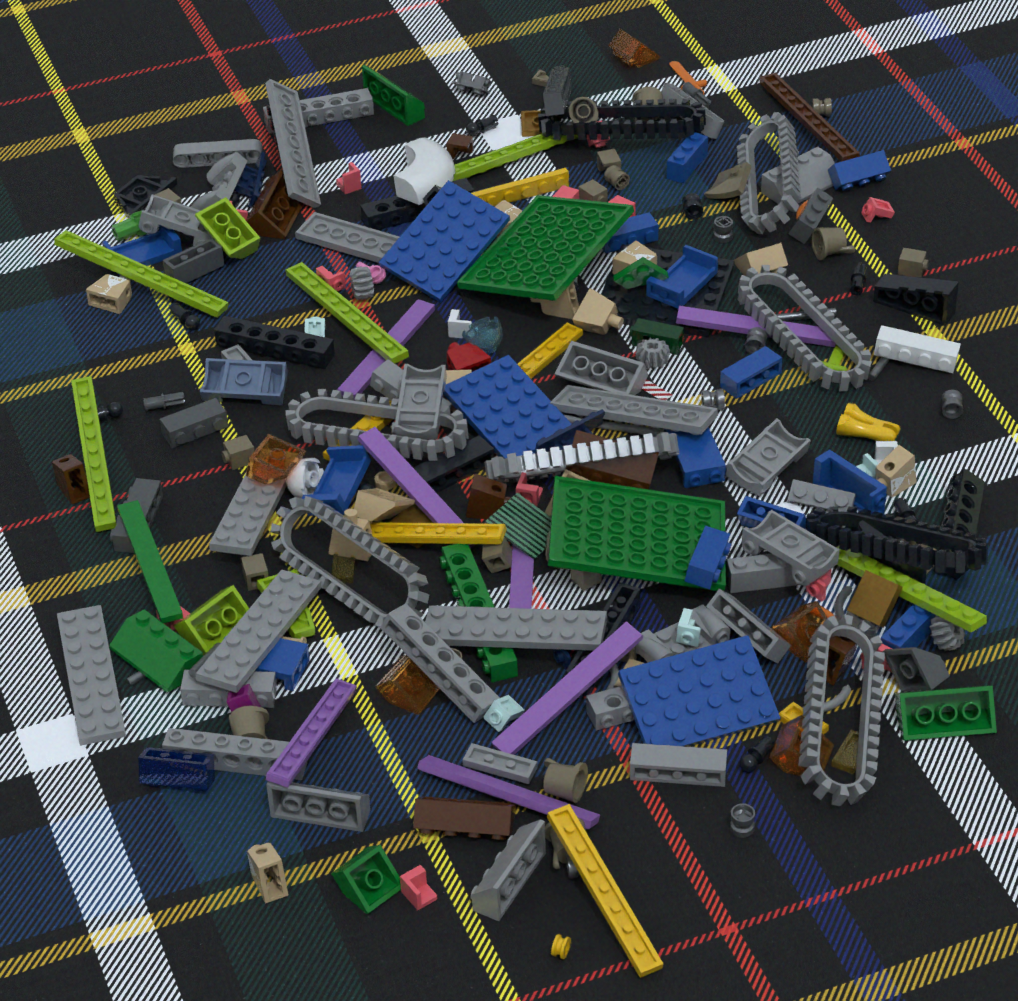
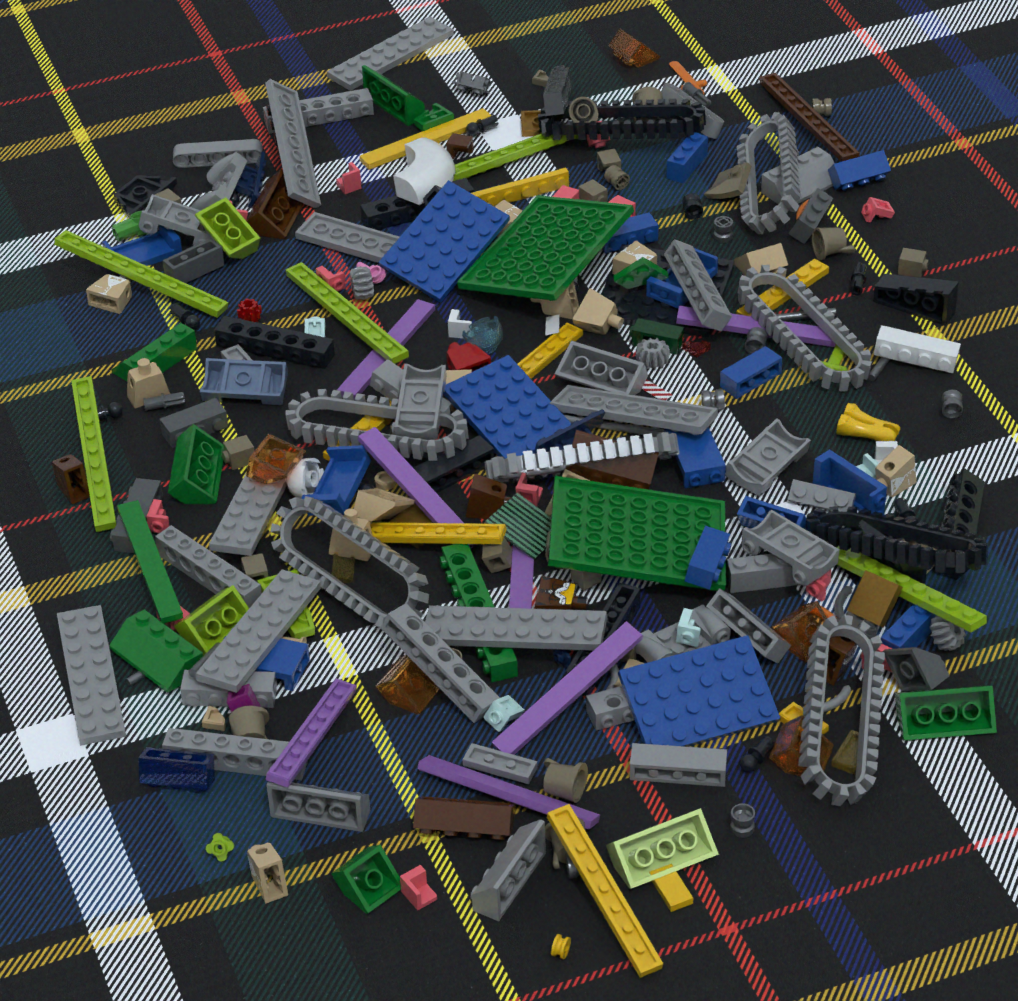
none -> green slope [111,323,197,381]
none -> tan torso [127,358,170,408]
none -> coral bracket [146,499,170,533]
none -> light grey brick [155,525,262,608]
none -> green slope [168,424,224,504]
none -> tan tile [202,706,226,731]
none -> lime plate [206,833,234,862]
none -> red gear [237,298,262,322]
none -> light grey plate [327,17,454,91]
none -> yellow tile [359,108,492,170]
none -> green wing [414,103,454,131]
none -> torso [535,576,588,610]
none -> white sticker [545,314,560,335]
none -> yellowish green slope [606,808,718,889]
none -> yellow tile [649,864,693,912]
none -> light grey brick [664,239,732,331]
none -> clear red tile [682,340,711,358]
none -> yellow plate [736,259,829,316]

